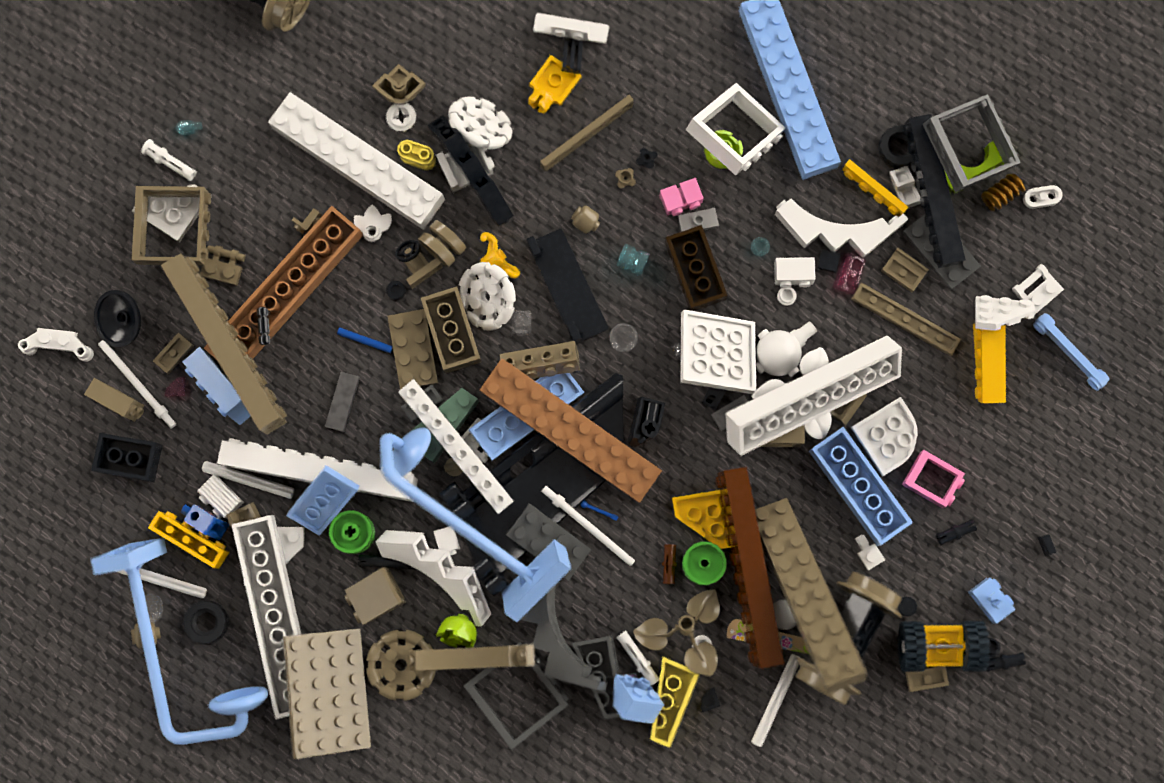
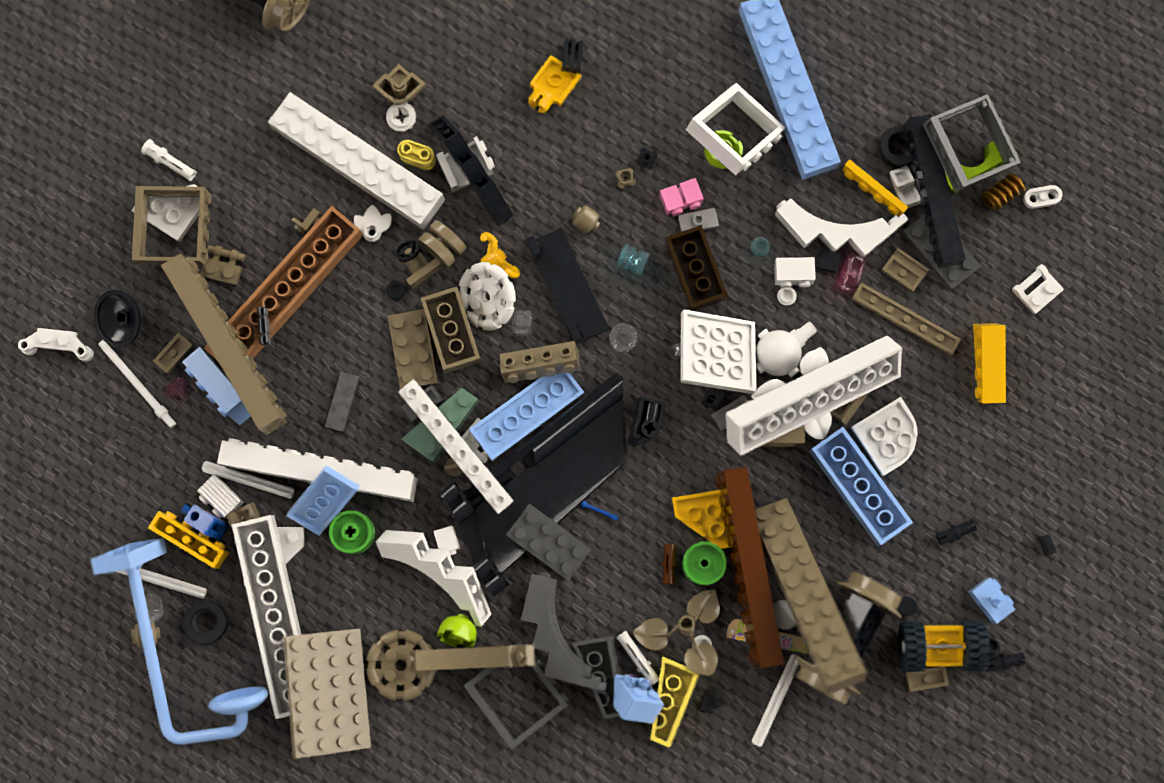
dark tan window [84,378,144,422] -> none
black brick [91,433,163,483] -> none
clear light blue cylinder [176,120,202,136] -> none
blue bar [337,328,393,354] -> none
dark tan slope [345,567,407,625] -> none
black pin [358,554,417,570] -> none
light blue piece [380,427,571,622] -> none
white plate [448,97,512,149] -> none
medium nougat brick [479,358,662,503] -> none
white bracket [533,13,609,44] -> none
dark tan tile [540,94,633,171] -> none
white bar [541,486,635,566] -> none
white plate [855,535,885,570] -> none
bright pink window [902,450,965,508] -> none
white plate [975,295,1035,331] -> none
light blue piece [1033,313,1110,391] -> none

